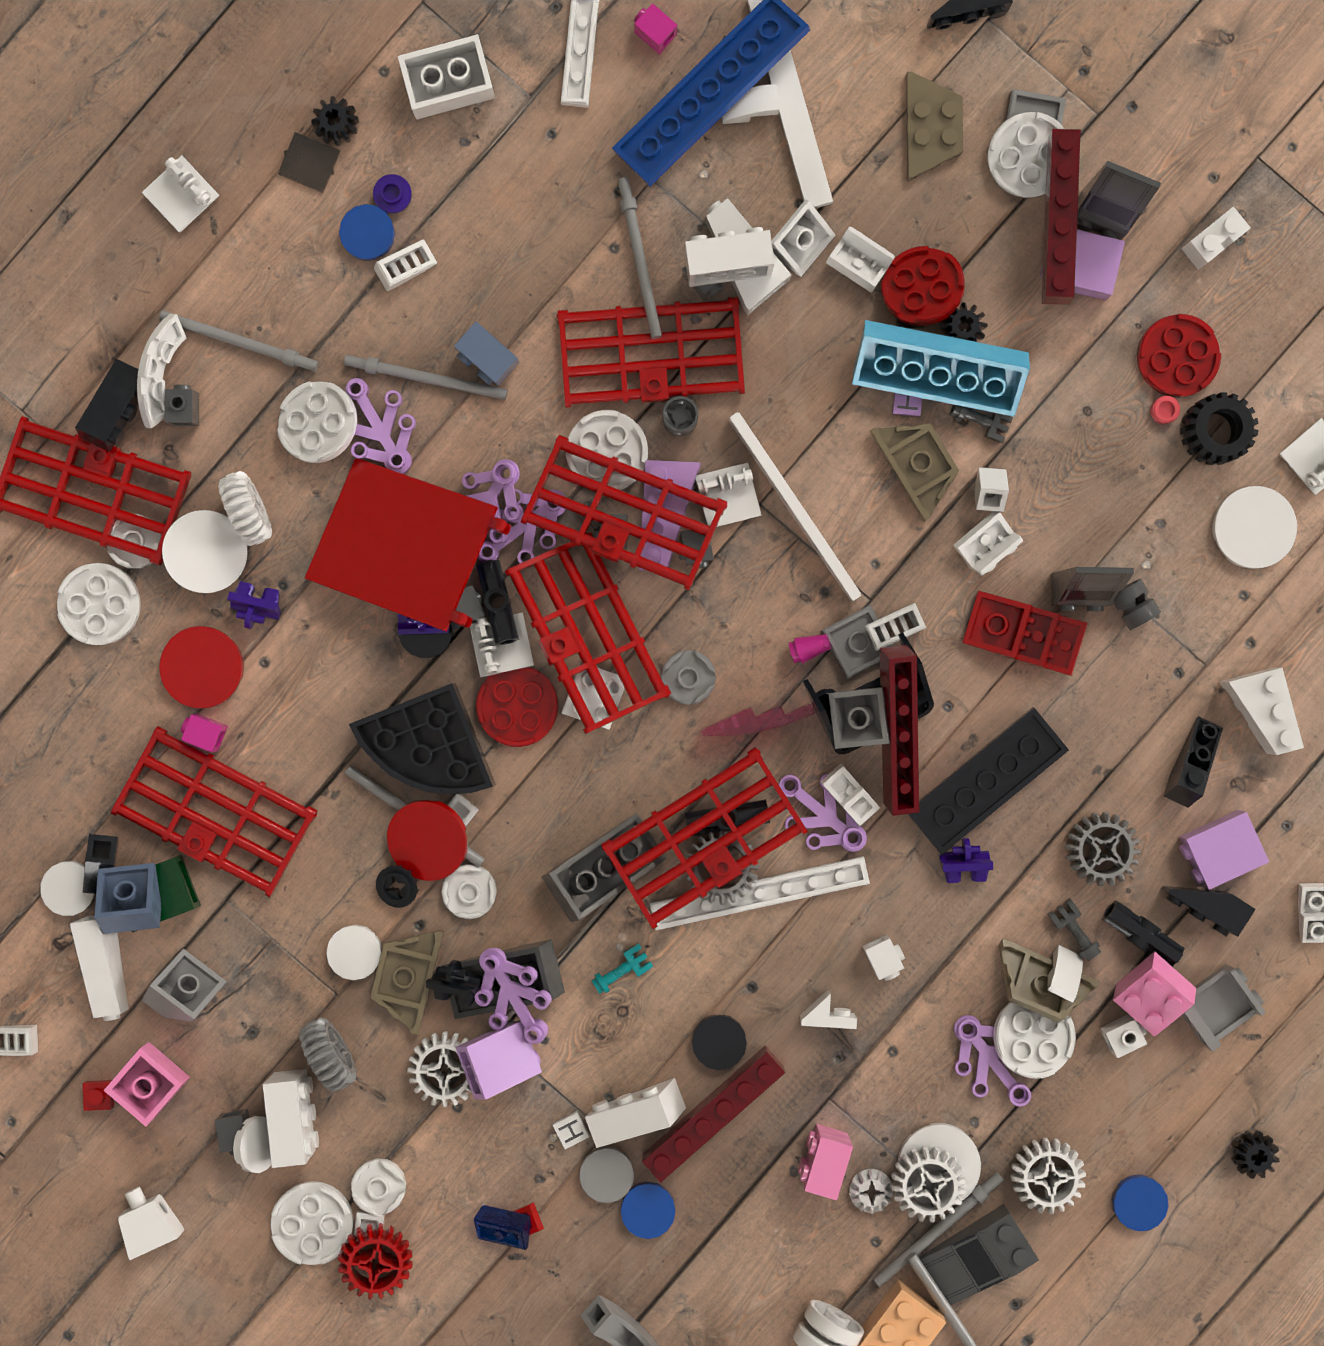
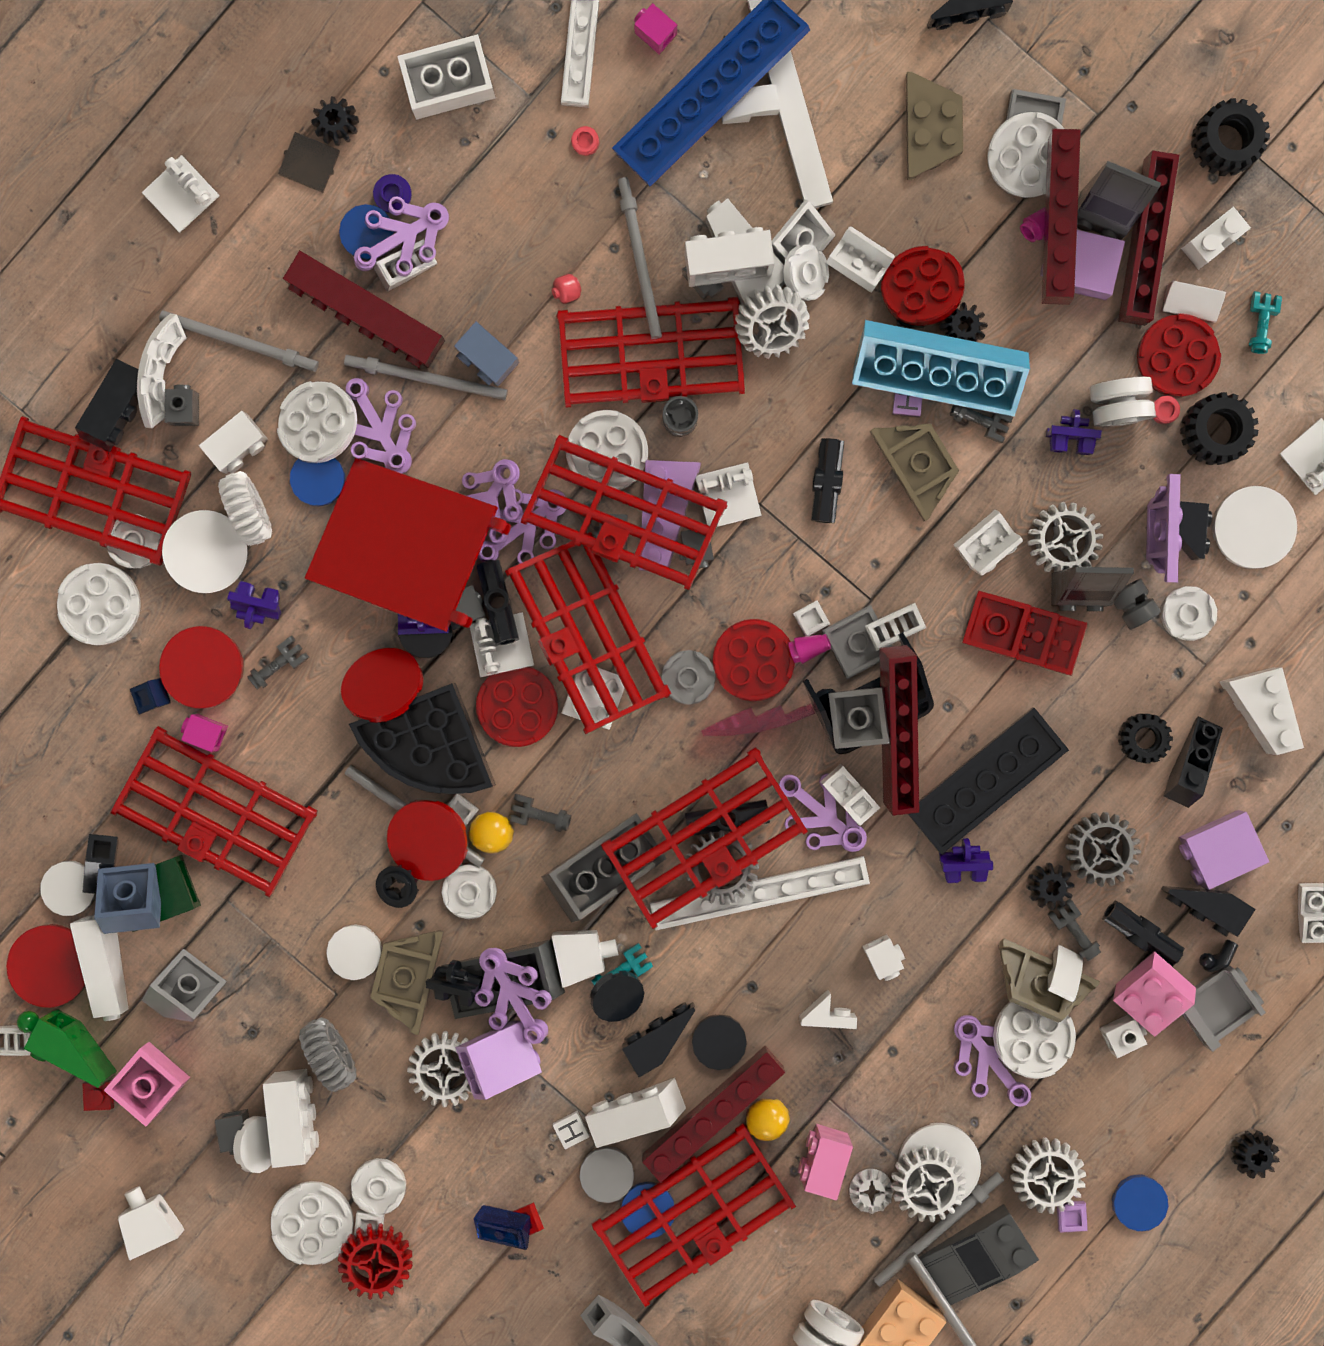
white tile [729,412,861,602] -> none
white brick [974,467,1009,512] -> none
none -> red tile [6,924,85,1008]
none -> green slope [17,1009,117,1088]
none -> dark blue slope [130,678,170,714]
none -> white brick [199,411,268,474]
none -> dark grey hinge [247,636,309,690]
none -> dark red brick [282,250,445,368]
none -> blue tile [290,458,345,506]
none -> red tile [341,648,423,723]
none -> lavender plant [354,196,449,277]
none -> yellow hair [468,812,514,853]
none -> dark grey hinge [508,794,571,832]
none -> coral piece [552,274,581,304]
none -> white torso [552,930,619,988]
none -> coral tile [571,126,600,156]
none -> black tile [590,971,645,1022]
none -> red door [592,1123,796,1307]
none -> black slope [622,1002,695,1077]
none -> red tile [713,619,795,701]
none -> white gear [735,284,810,359]
none -> yellow hair [746,1099,790,1141]
none -> white tile [783,244,829,301]
none -> white tile [793,600,830,636]
none -> black piece [811,438,845,524]
none -> dark pink cone [1020,207,1045,242]
none -> black gear [1026,862,1075,910]
none -> white gear [1028,502,1103,572]
none -> dark purple hips [1046,409,1102,455]
none -> lavender tile [1057,1201,1088,1232]
none -> white wheel [1089,377,1156,427]
none -> dark red brick [1118,150,1180,326]
none -> black tyre [1118,713,1173,763]
none -> lavender wing [1146,474,1183,583]
none -> white tile [1161,586,1217,641]
none -> white slope [1162,281,1226,323]
none -> black slope [1179,501,1212,560]
none -> black tyre [1191,98,1270,176]
none -> black arm [1199,940,1238,972]
none -> teal hinge [1249,291,1282,354]

